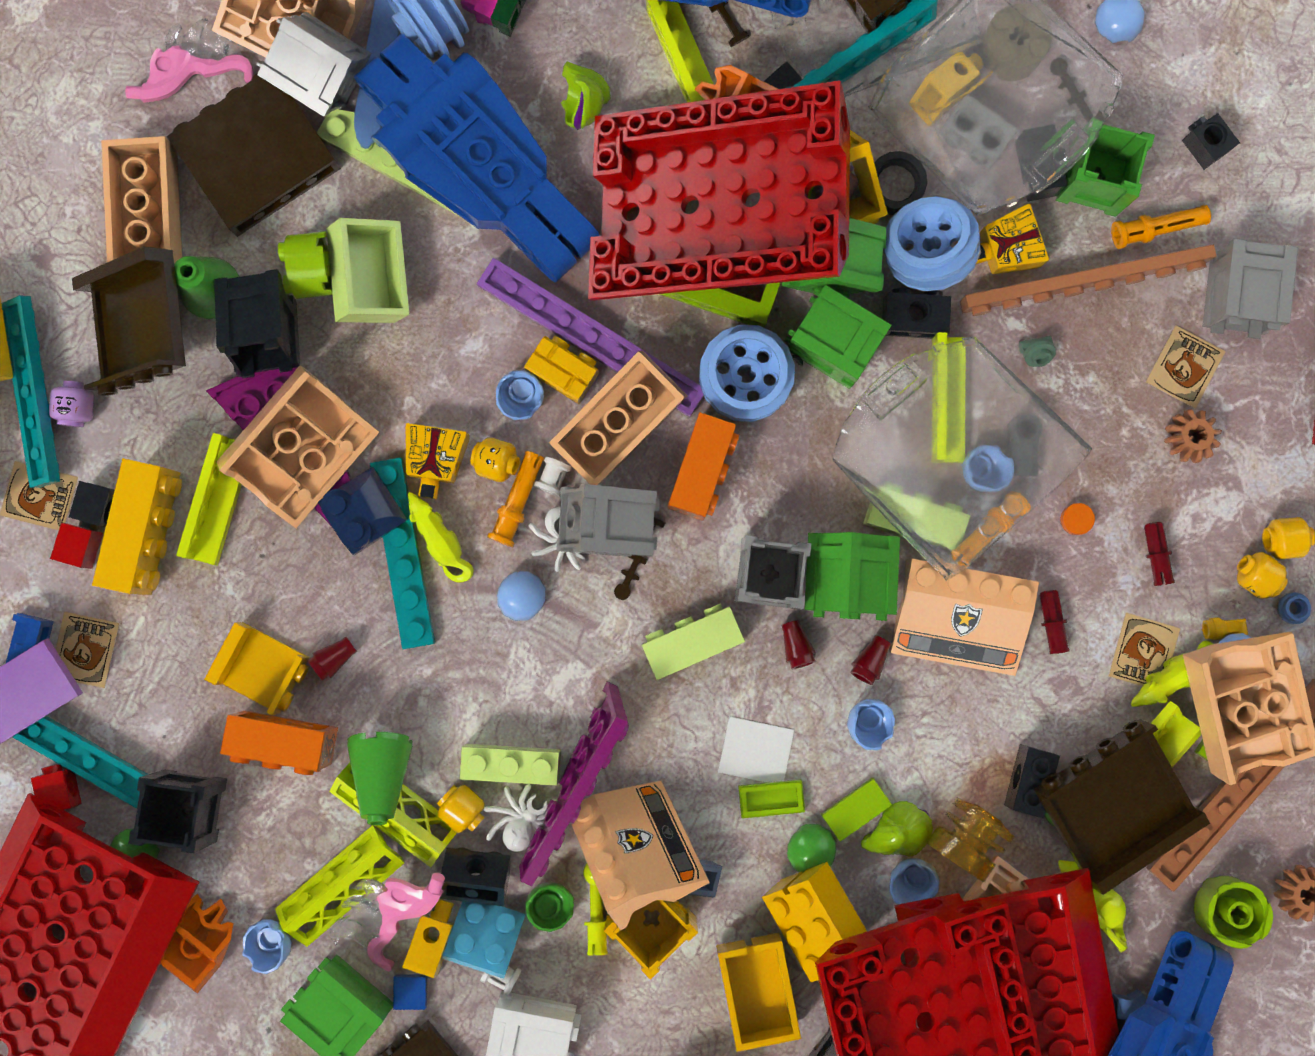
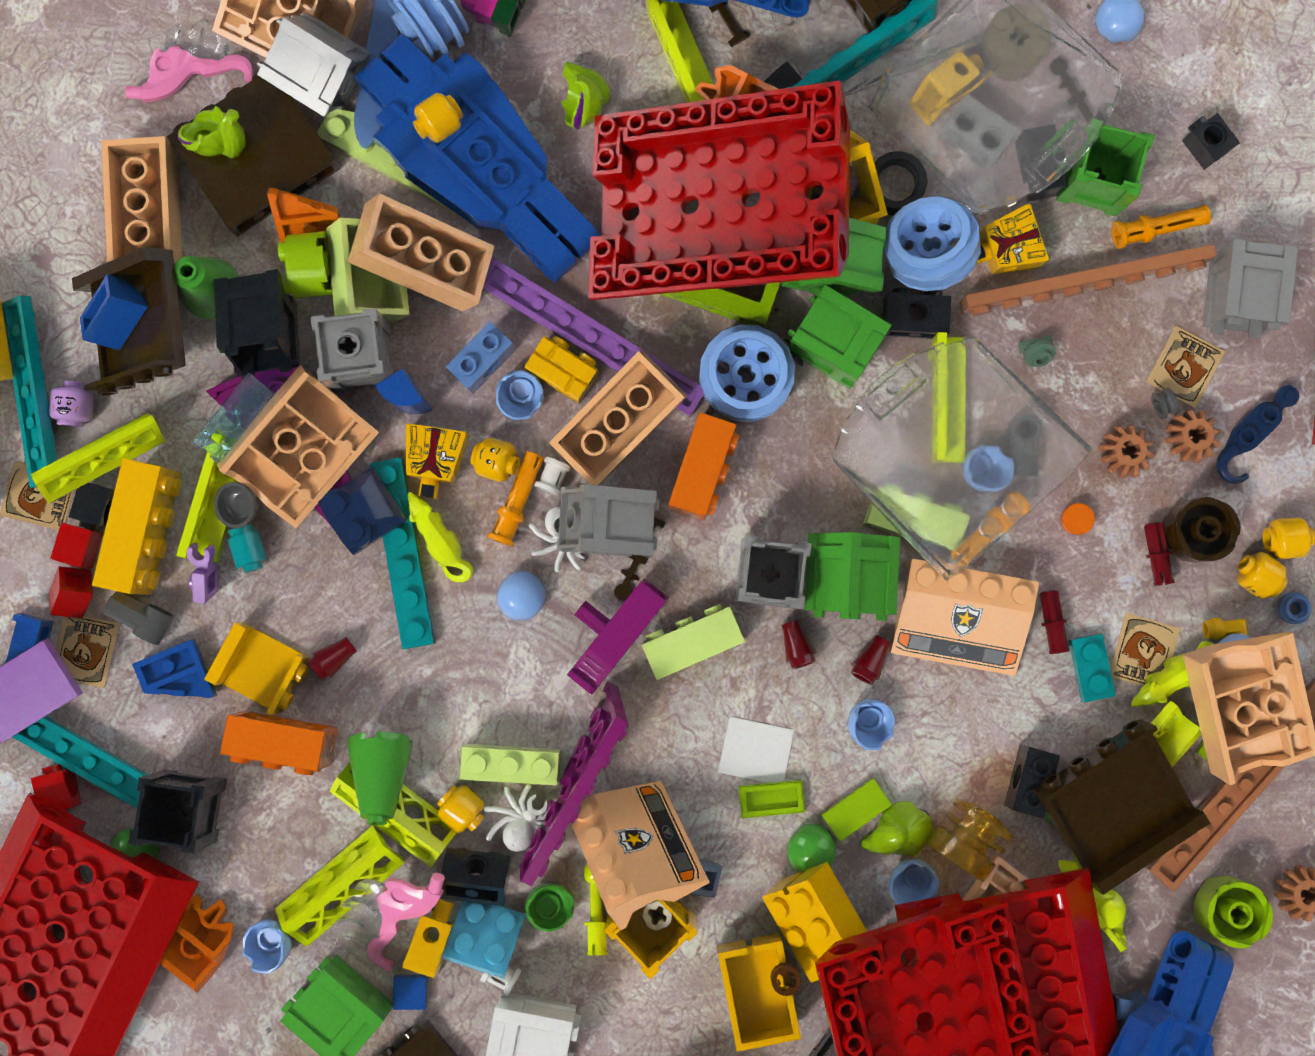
none -> neon yellow fence [30,413,166,504]
none -> red panel [49,566,93,618]
none -> blue brick [80,274,148,350]
none -> dark grey piece [104,591,174,645]
none -> blue wing [132,639,218,698]
none -> lime hair [177,106,246,158]
none -> medium lavender plate [187,543,218,604]
none -> clear light blue plate [191,373,274,463]
none -> dark grey piece [214,482,259,528]
none -> teal brick [227,524,268,573]
none -> orange wing [267,188,341,243]
none -> light grey container [311,308,396,393]
none -> light nougat brick [348,193,495,312]
none -> blue brick [375,368,432,415]
none -> yellow head [412,93,463,143]
none -> medium blue brick [446,321,516,394]
none -> magenta piece [567,578,669,695]
none -> white bush [643,900,672,930]
none -> reddish brown bush [770,962,801,996]
none -> teal plate [1068,634,1116,703]
none -> nougat gear [1098,424,1155,478]
none -> dark grey bush [1151,388,1180,419]
none -> dark brown brick [1163,497,1241,563]
none -> dark blue piece [1216,385,1299,484]

